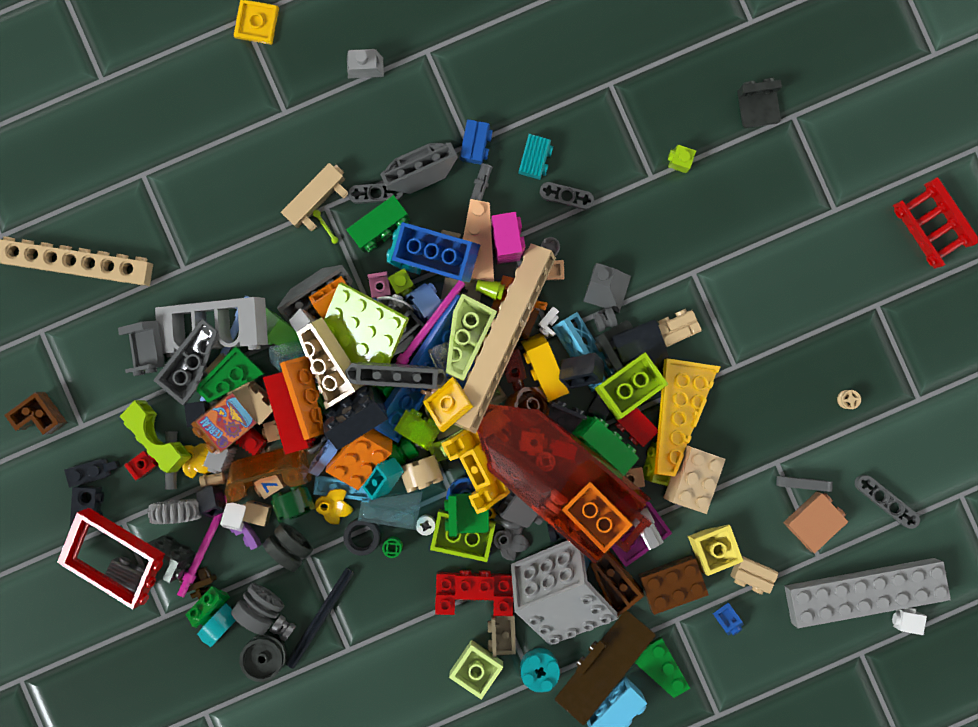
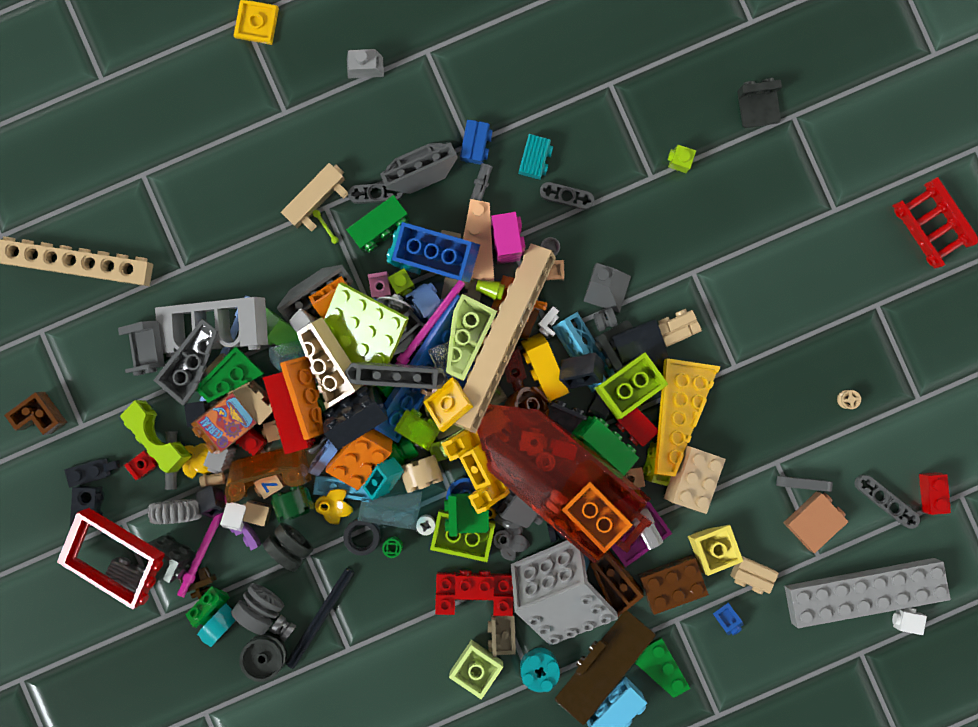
none -> red brick [919,473,951,515]

